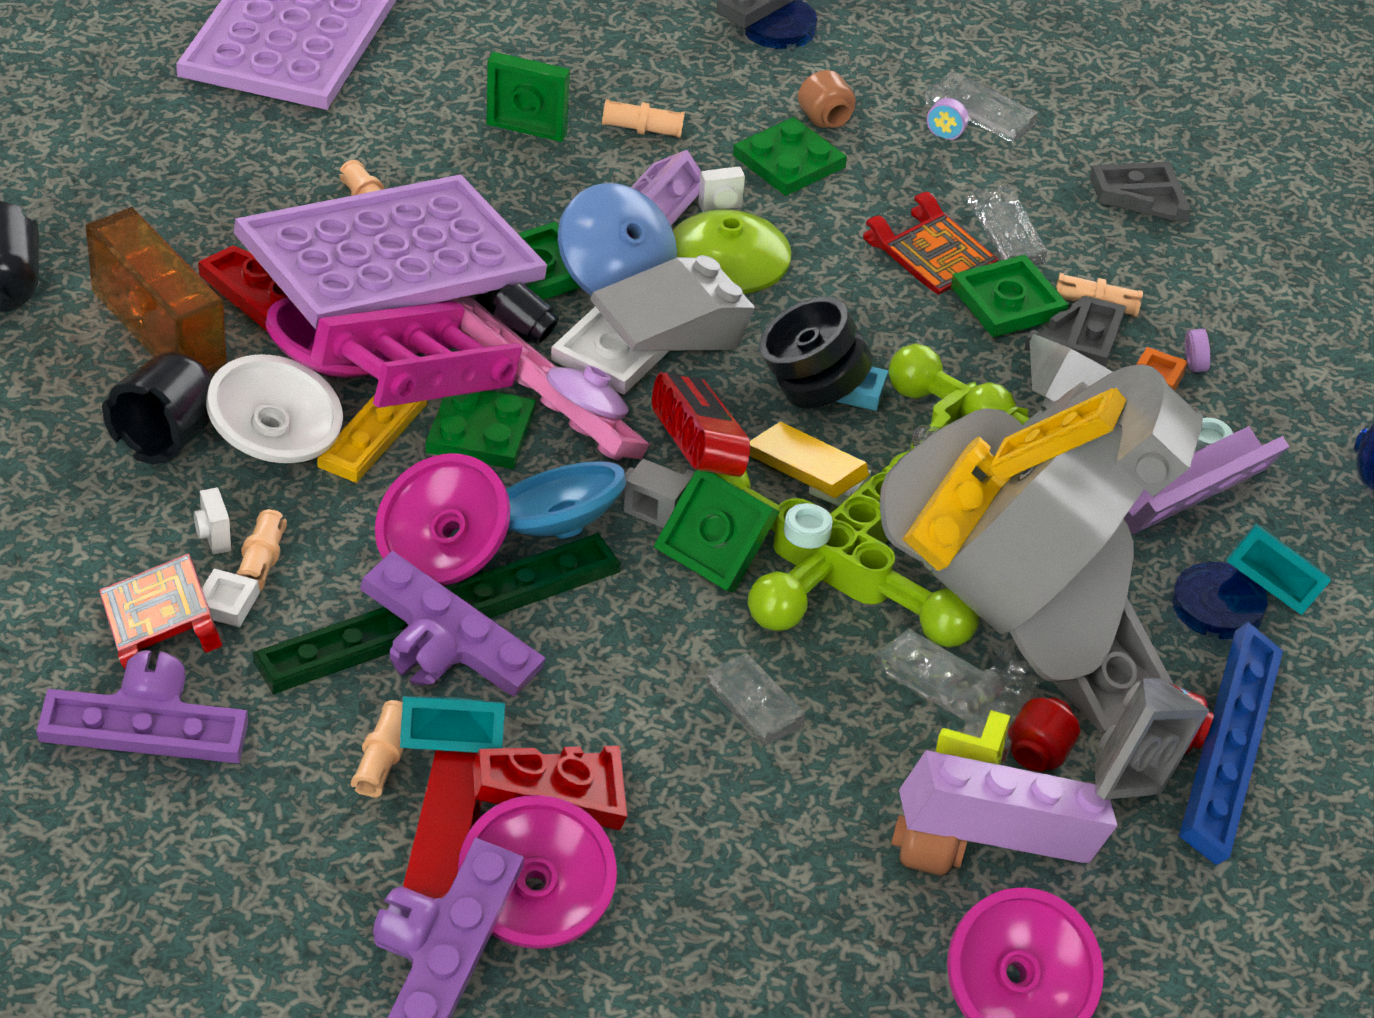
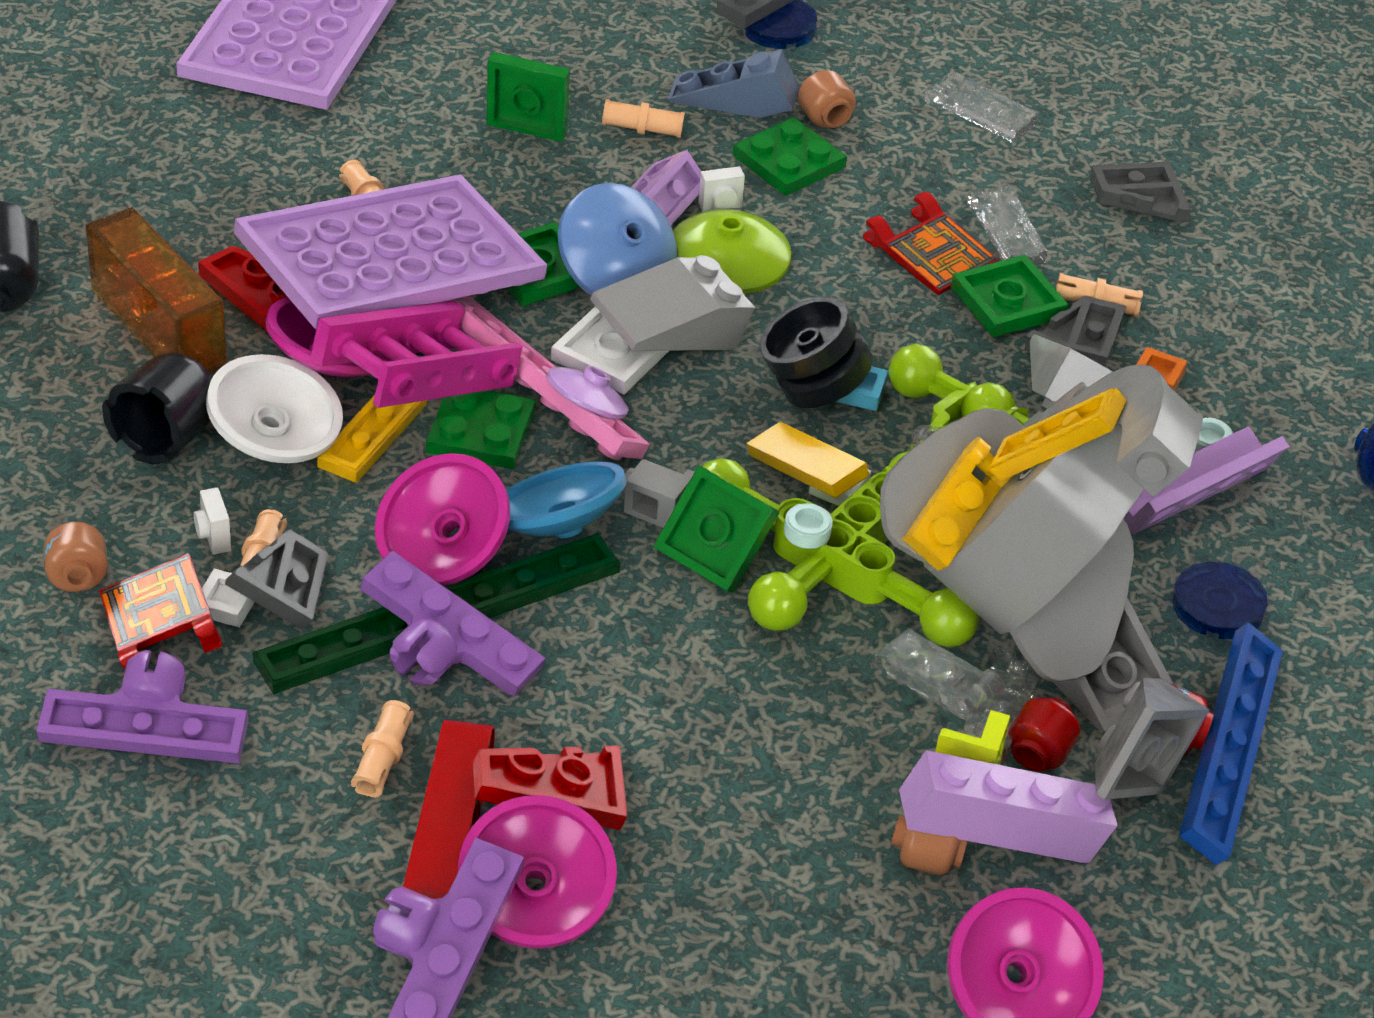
teal slope [400,696,506,753] -> none
black brick [493,282,559,345] -> none
red beam [651,372,750,477] -> none
clear plate [706,653,806,746] -> none
tile [927,98,969,140] -> none
lavender tile [1185,328,1210,373] -> none
teal slope [1227,524,1331,615] -> none
none -> nougat head [43,521,108,592]
none -> dark grey wing [225,529,328,629]
none -> sand blue slope [668,49,800,118]

